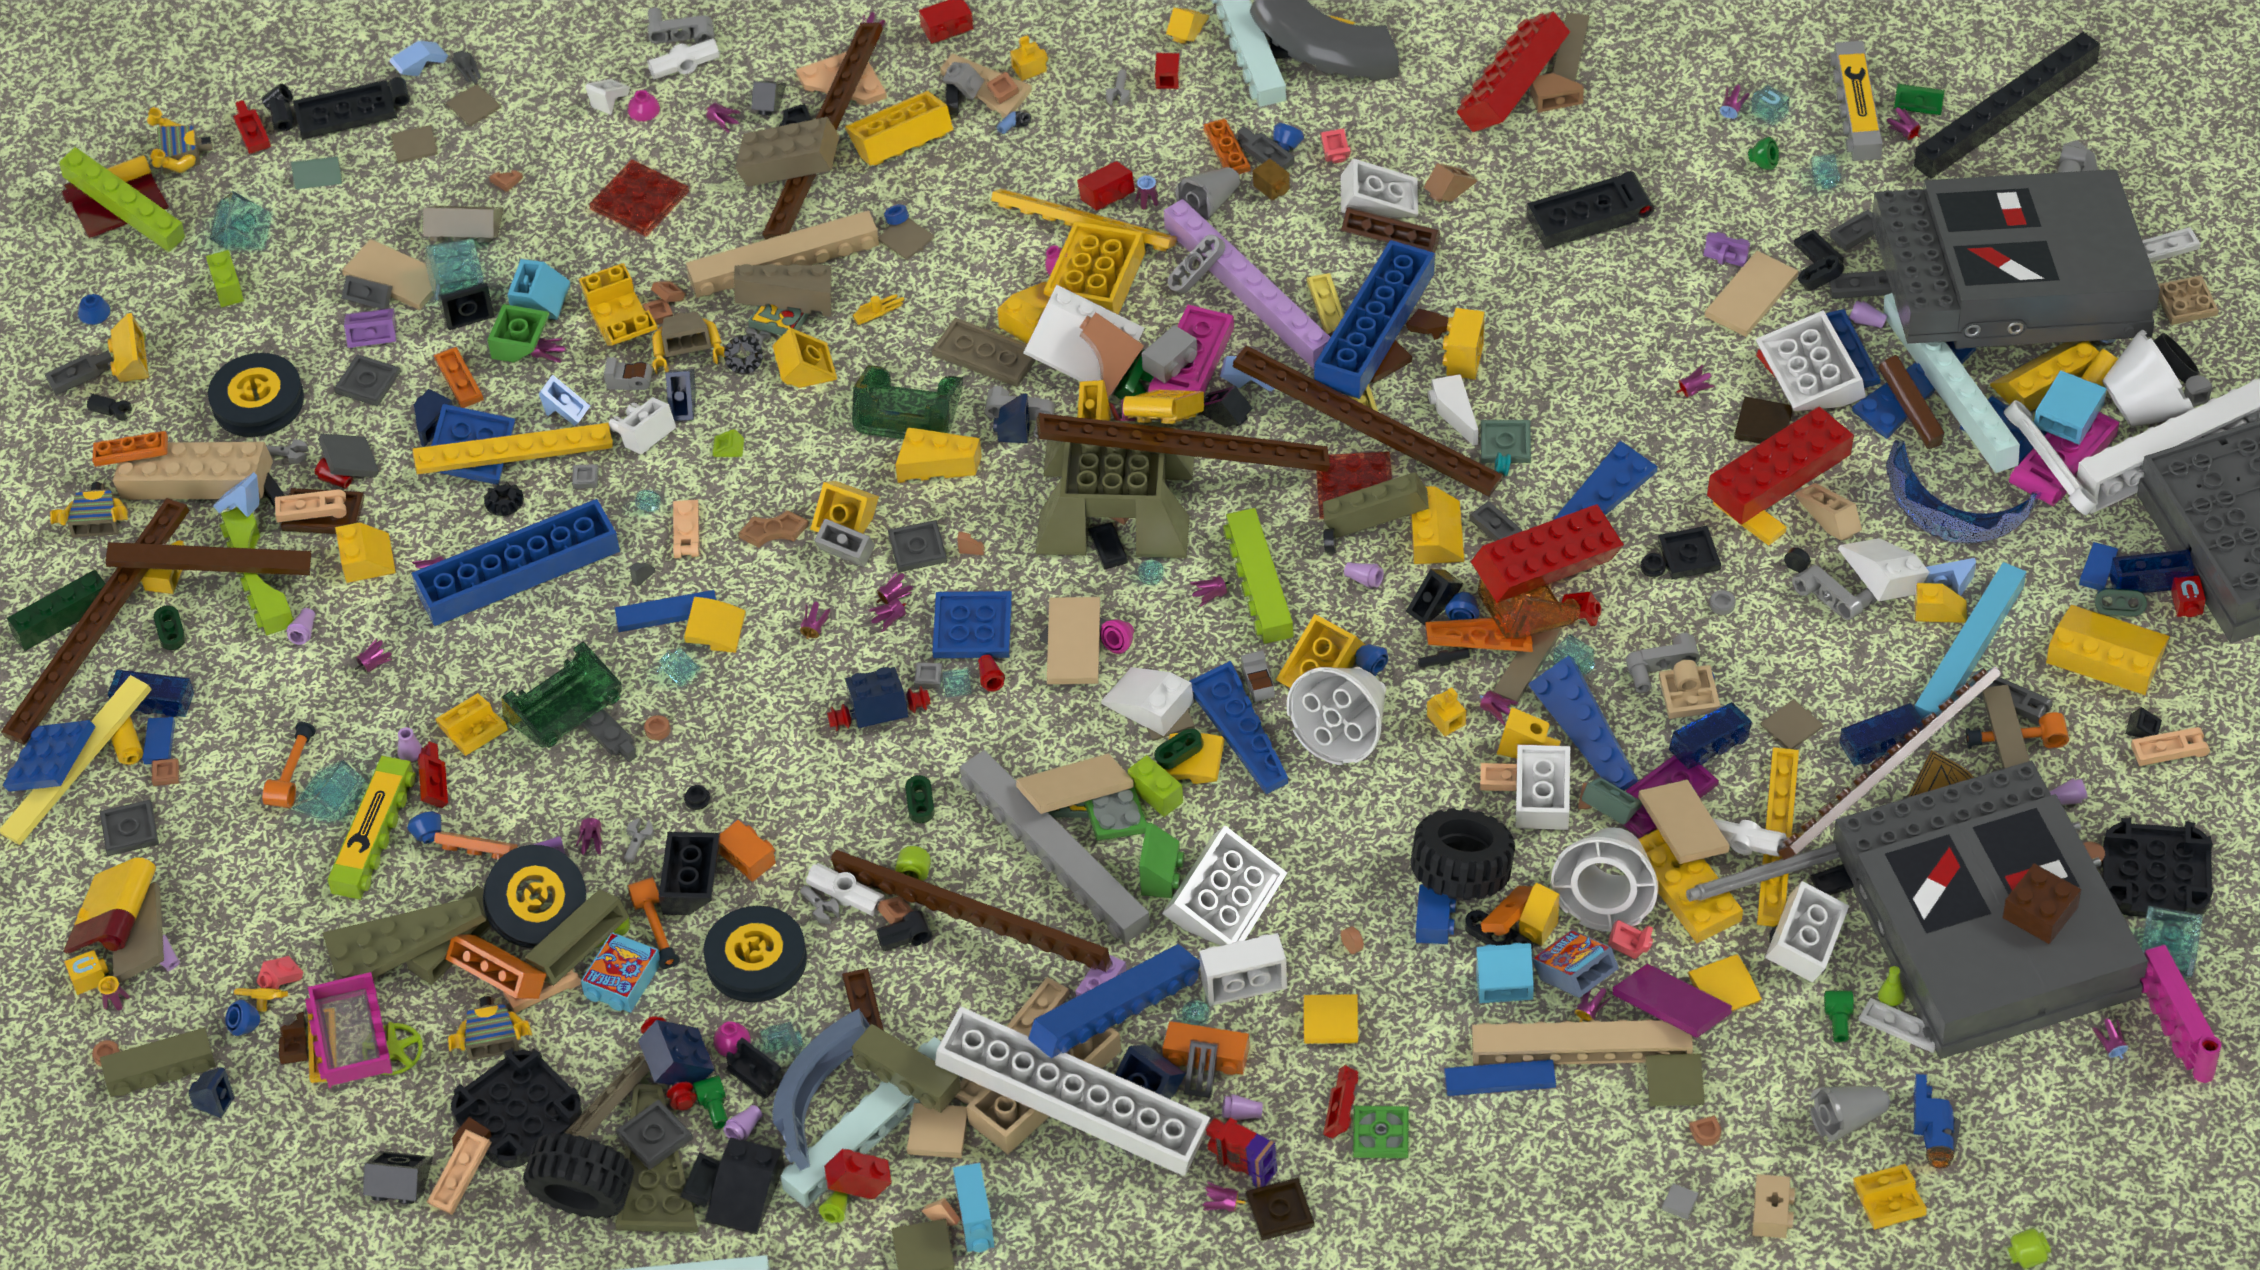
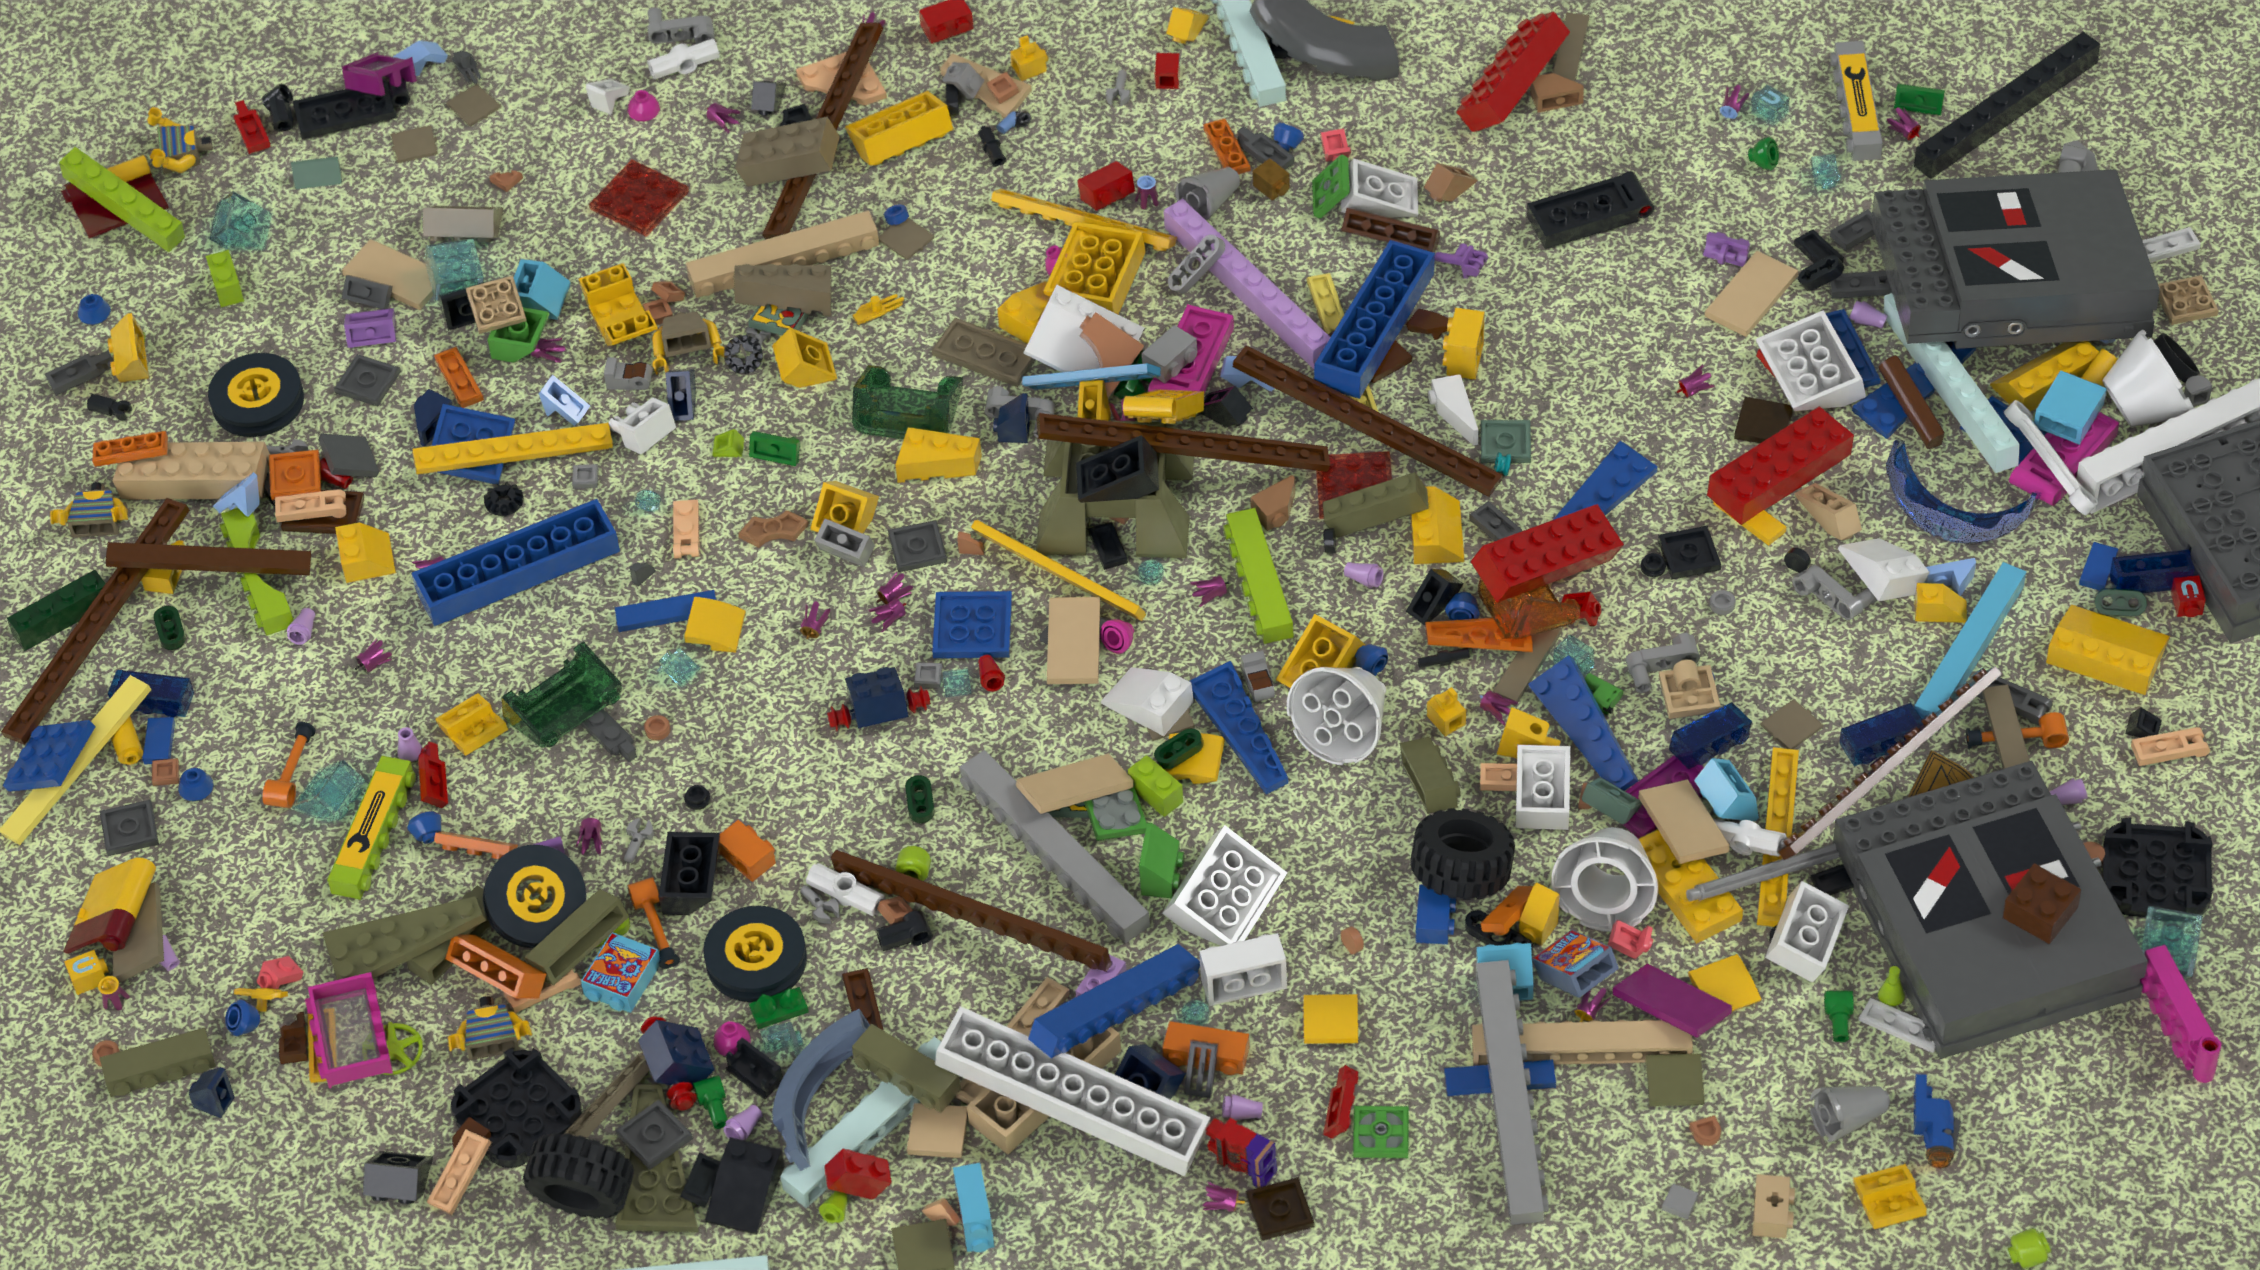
flat silver piece [2092,1018,2128,1059] -> none
none -> blue cone [178,768,214,801]
none -> orange tile [269,450,321,500]
none -> magenta window [341,52,417,96]
none -> tan tile [466,275,526,334]
none -> green tile [749,431,800,466]
none -> green tile [749,987,809,1030]
none -> yellow tile [971,520,1146,621]
none -> black axle [978,126,1006,167]
none -> dark azure tile [1022,363,1161,390]
none -> black slope [1076,435,1159,503]
none -> medium nougat slope [1250,475,1295,531]
none -> bright green piece [1312,154,1350,218]
none -> olive brick [1399,737,1461,814]
none -> medium lavender arm [1435,243,1488,279]
none -> light grey brick [1475,960,1549,1225]
none -> bright green piece [1584,673,1623,715]
none -> medium azure slope [1694,758,1759,821]

